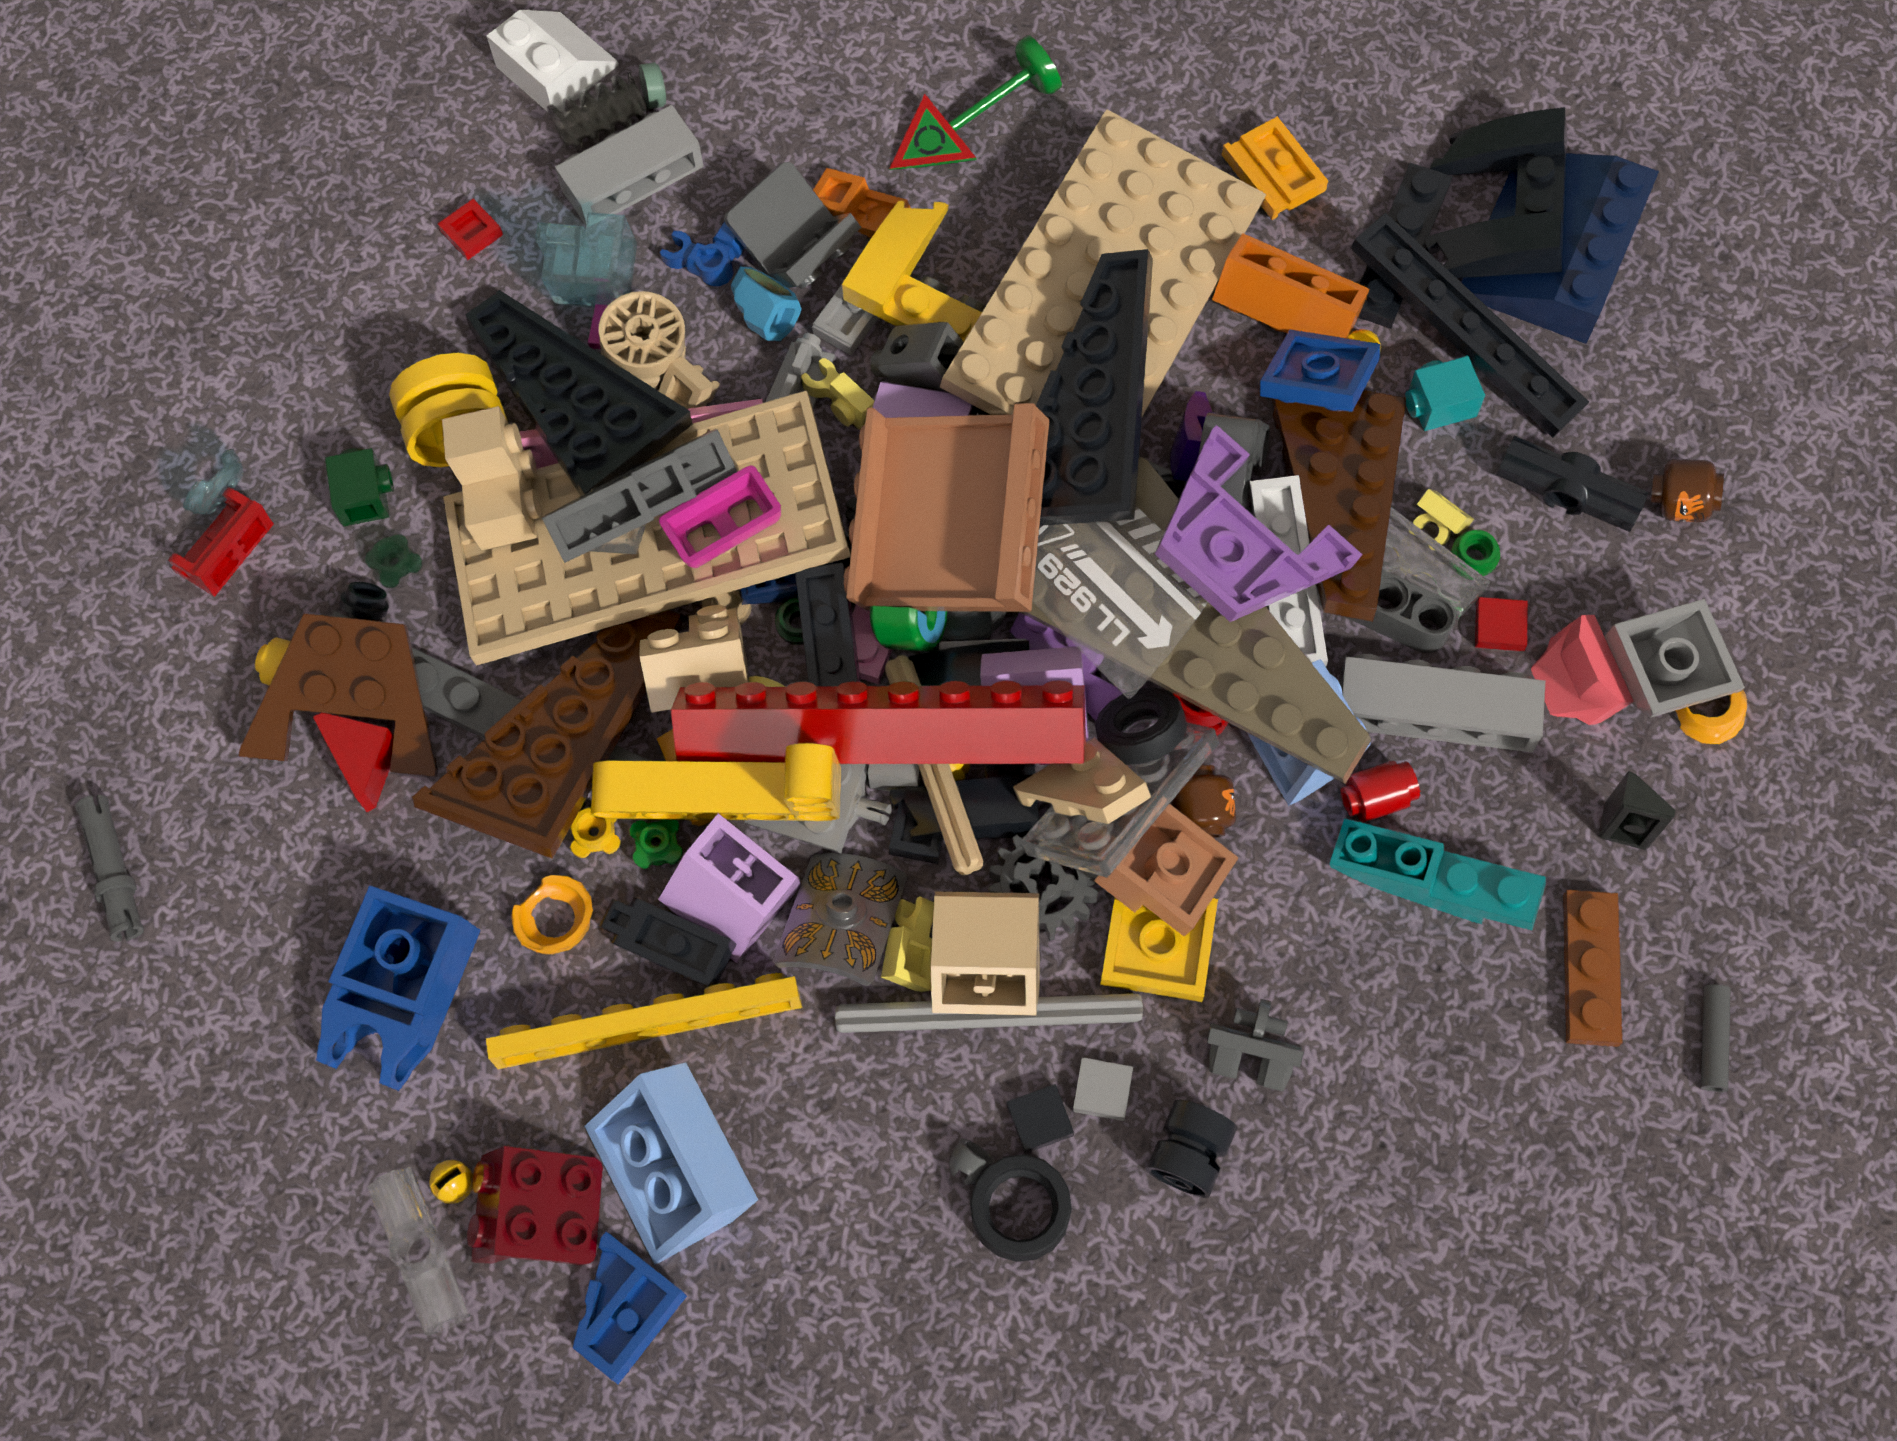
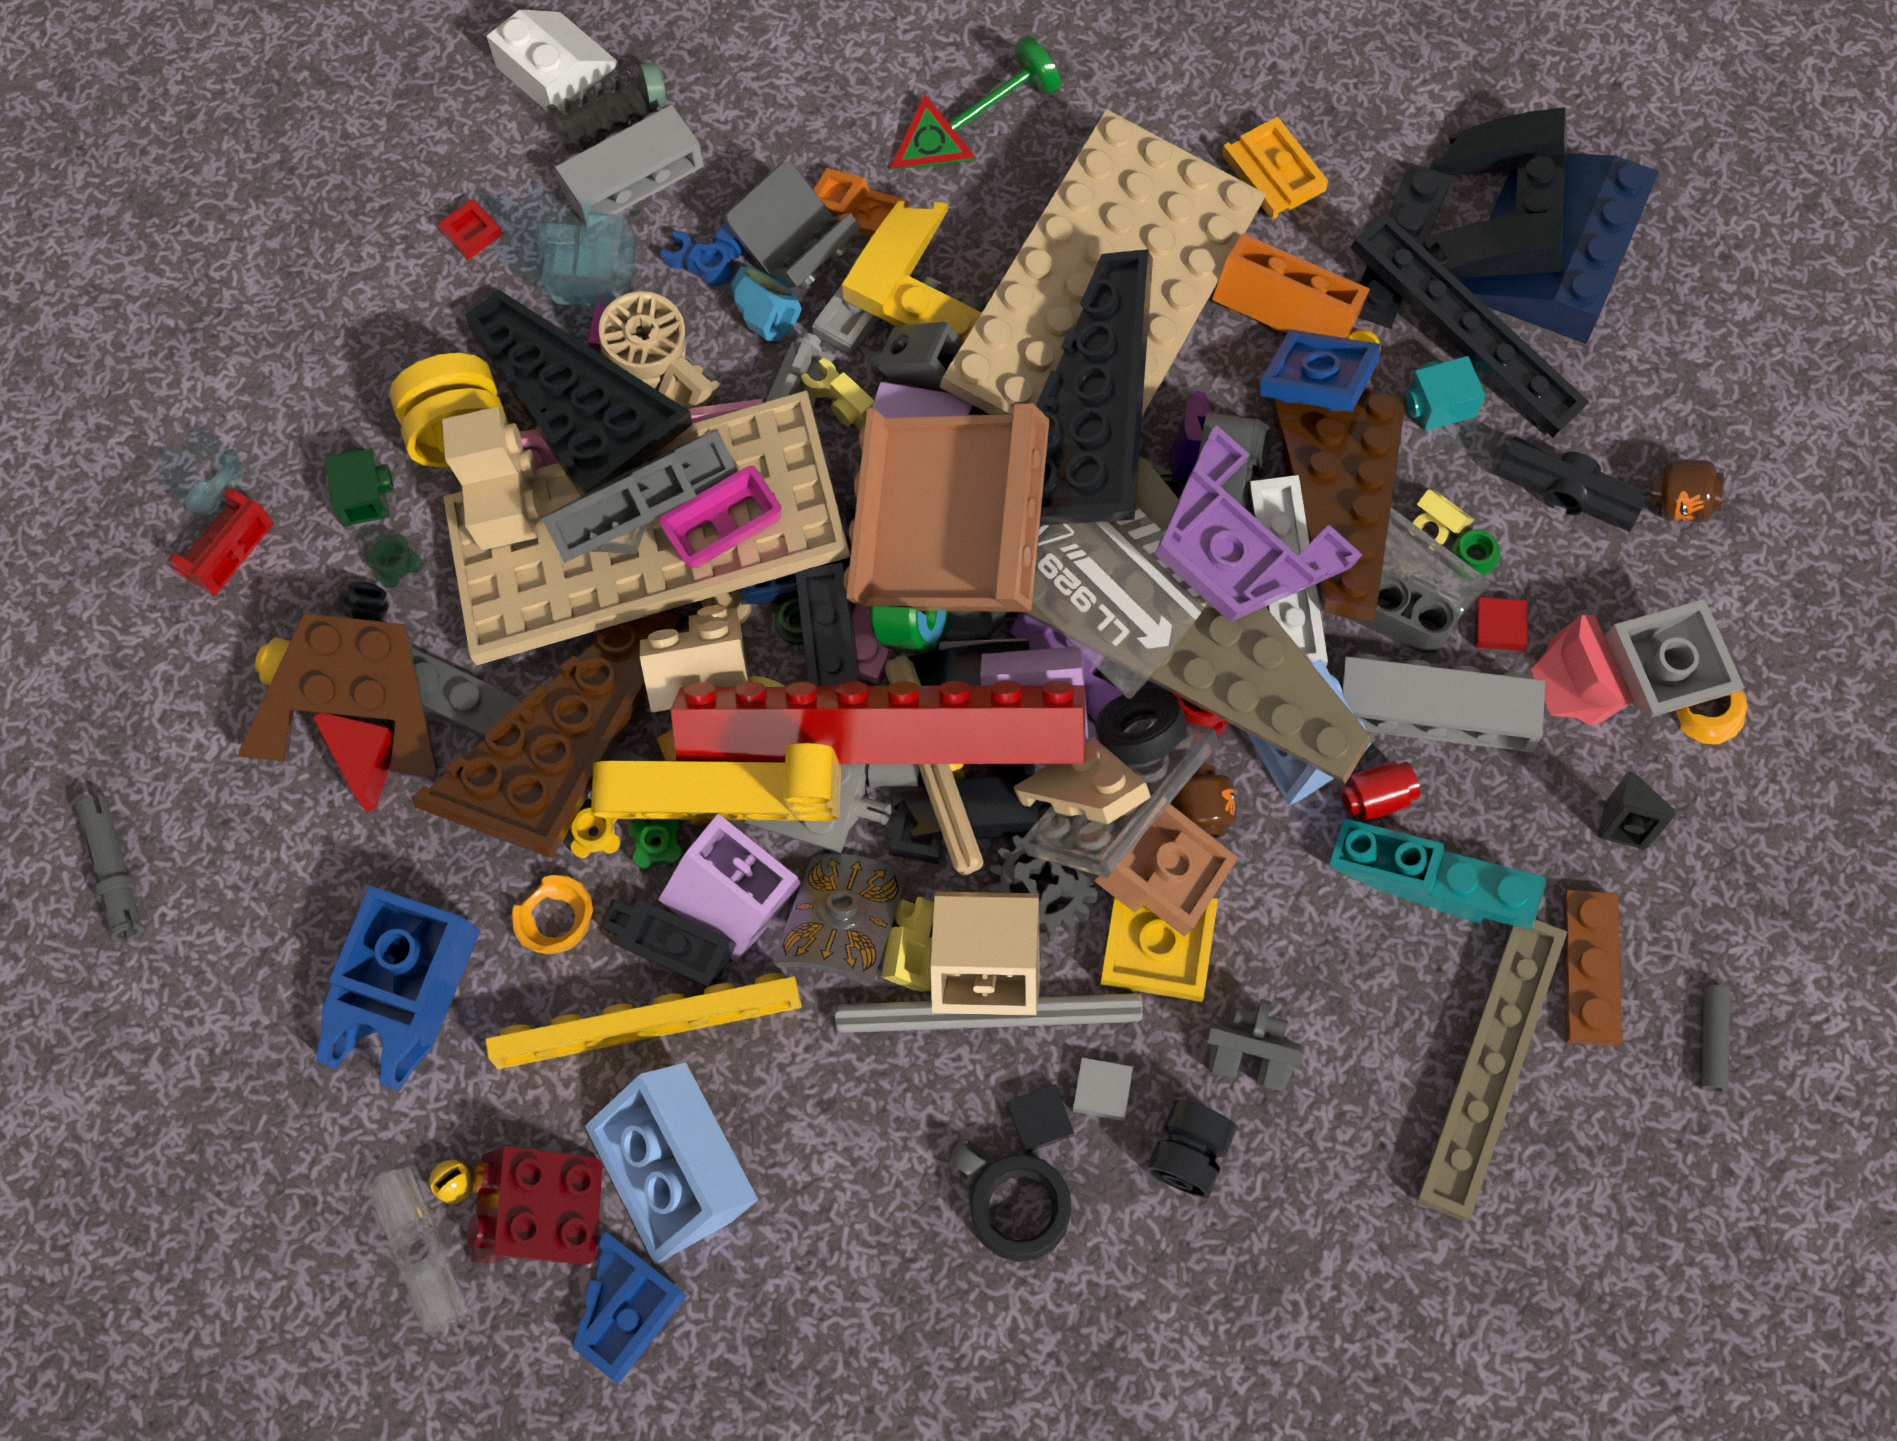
none -> dark tan plate [1416,920,1567,1223]

